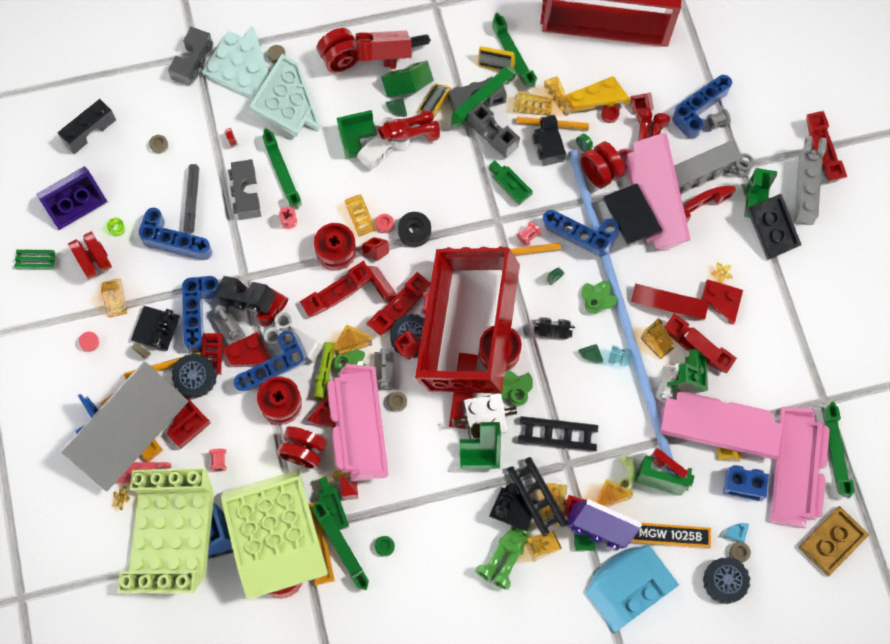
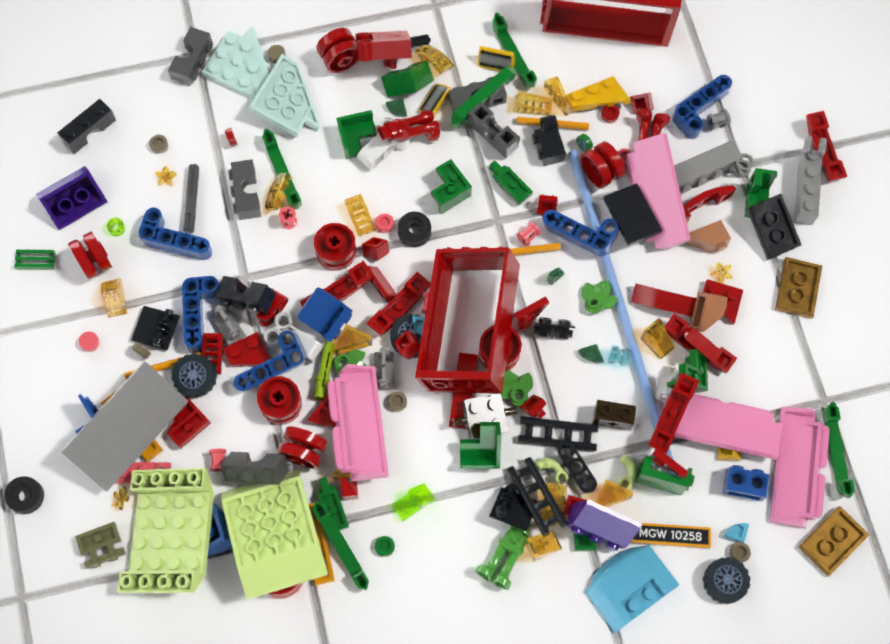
none -> black tyre [4,476,44,514]
none -> olive plate [75,521,126,569]
none -> clear yellow plant [155,165,177,186]
none -> dark grey arch [221,452,289,485]
none -> clear yellow slope [265,173,292,210]
none -> blue bracket [297,287,353,342]
none -> clear neon green slope [392,483,436,522]
none -> medium azure tile [412,315,425,337]
none -> clear yellow slope [415,45,454,74]
none -> green panel [431,159,472,214]
none -> red wing [512,296,550,332]
none -> red tile [520,394,547,419]
none -> yellowish green piece [535,457,568,485]
none -> red tile [537,194,558,215]
none -> black beam [557,441,597,493]
none -> dark brown brick [592,399,636,431]
none -> red slope [648,373,699,454]
none -> nougat slope [685,220,731,253]
none -> nougat slope [690,291,728,332]
none -> pearl gold tile [775,257,823,319]

